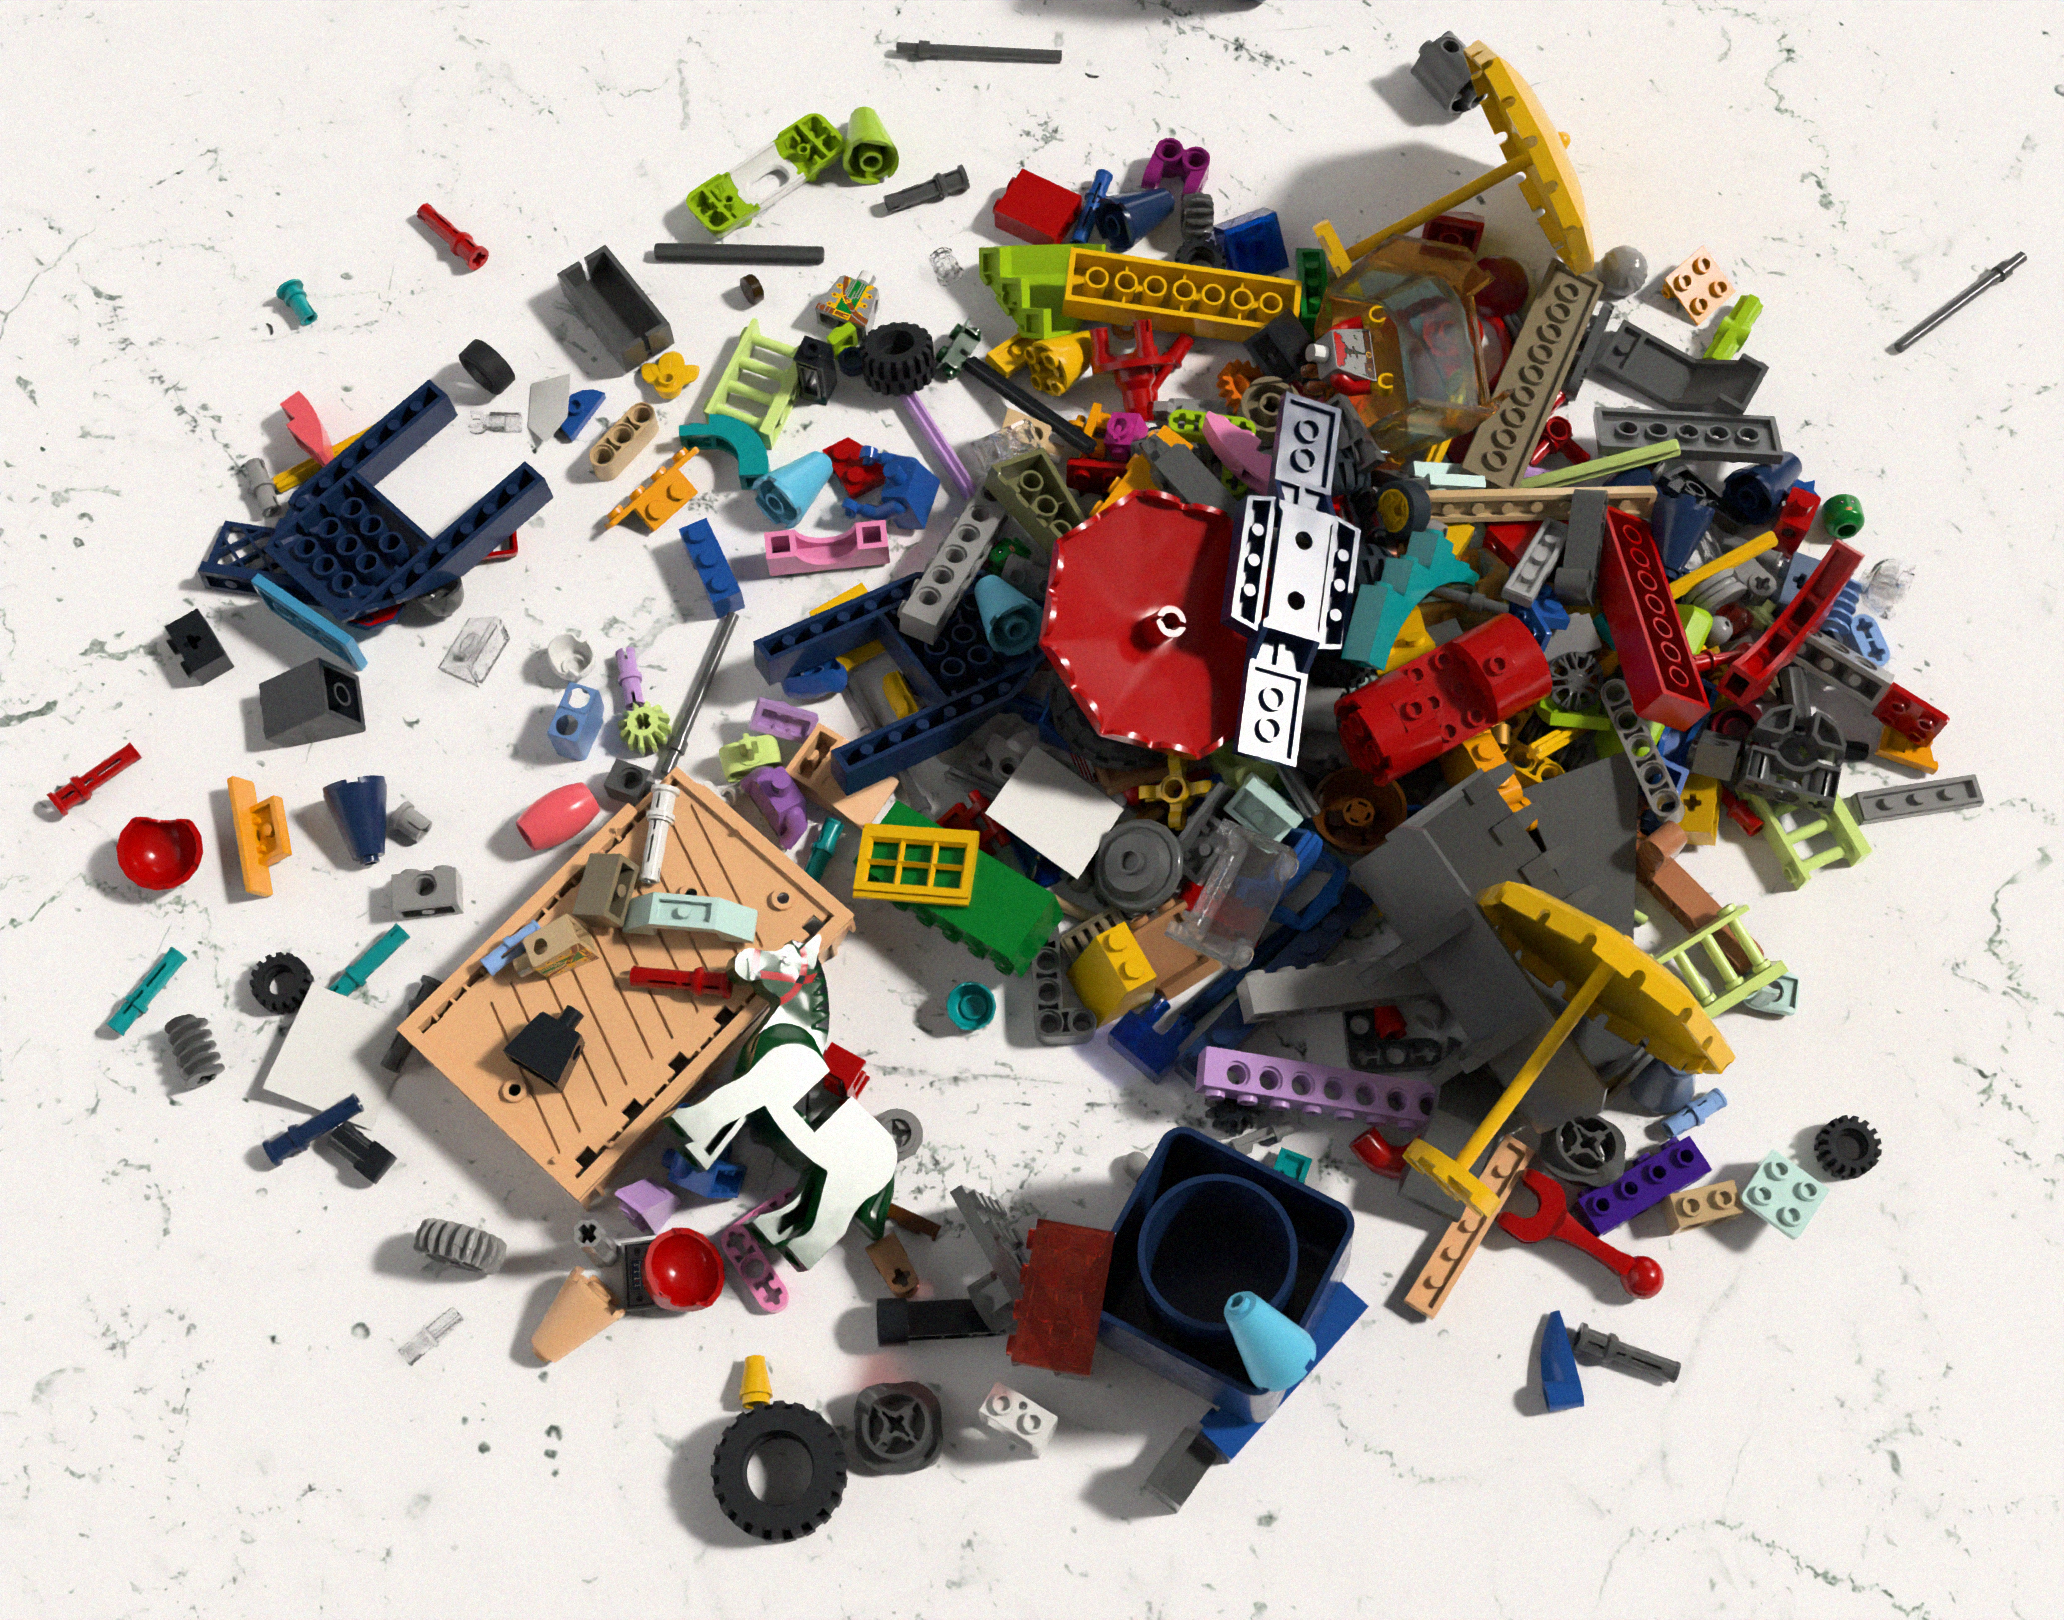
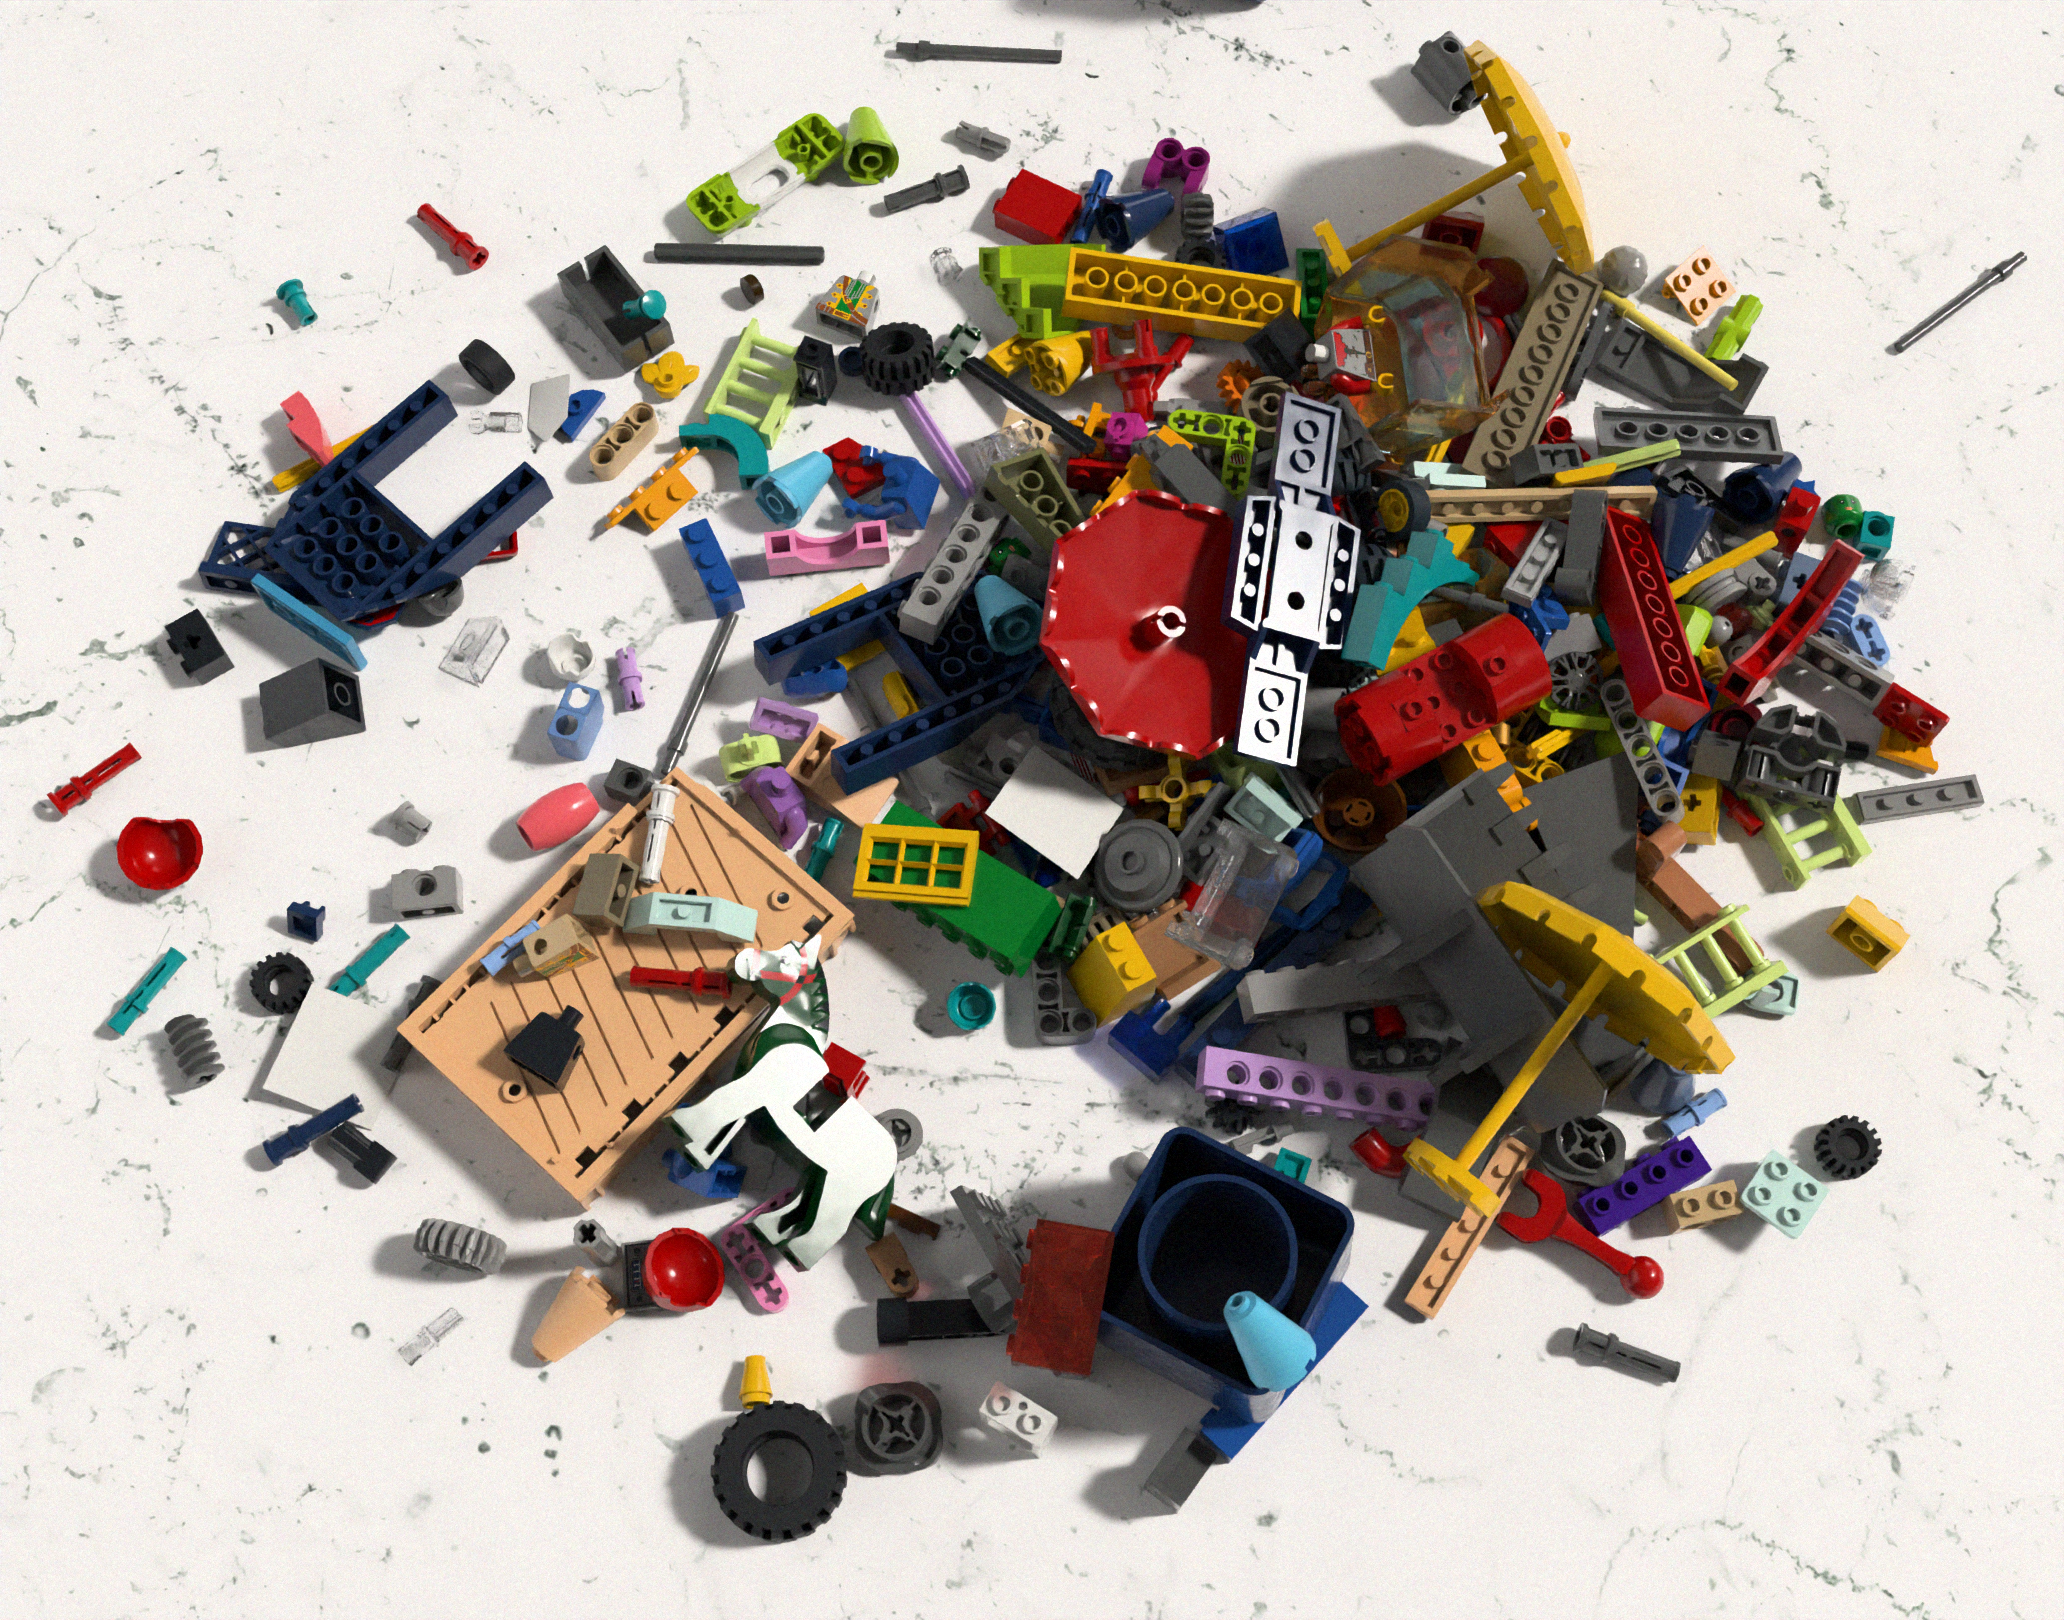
light orange bracket [227,776,292,897] -> none
light grey pin [245,458,282,517] -> none
dark blue cone [322,775,387,866] -> none
lavender slope [614,1176,681,1235] -> none
yellowish green gear [618,700,672,755] -> none
lime plate [826,321,858,360] -> none
bright pink slope [1202,411,1272,496] -> none
blue piece [1540,1310,1584,1413] -> none
red pin [1693,642,1754,674] -> none
dark grey axle [1776,667,1812,734] -> none
none -> dark blue tile [287,901,326,942]
none -> teal pin [622,290,667,320]
none -> light grey axle [955,120,1011,154]
none -> dark green hinge [1047,892,1097,965]
none -> dark grey brick [1509,443,1584,486]
none -> yellow tile [1547,462,1617,488]
none -> light yellow bar [1600,289,1738,391]
none -> yellow slope [1825,895,1910,973]
none -> teal brick [1852,510,1895,562]

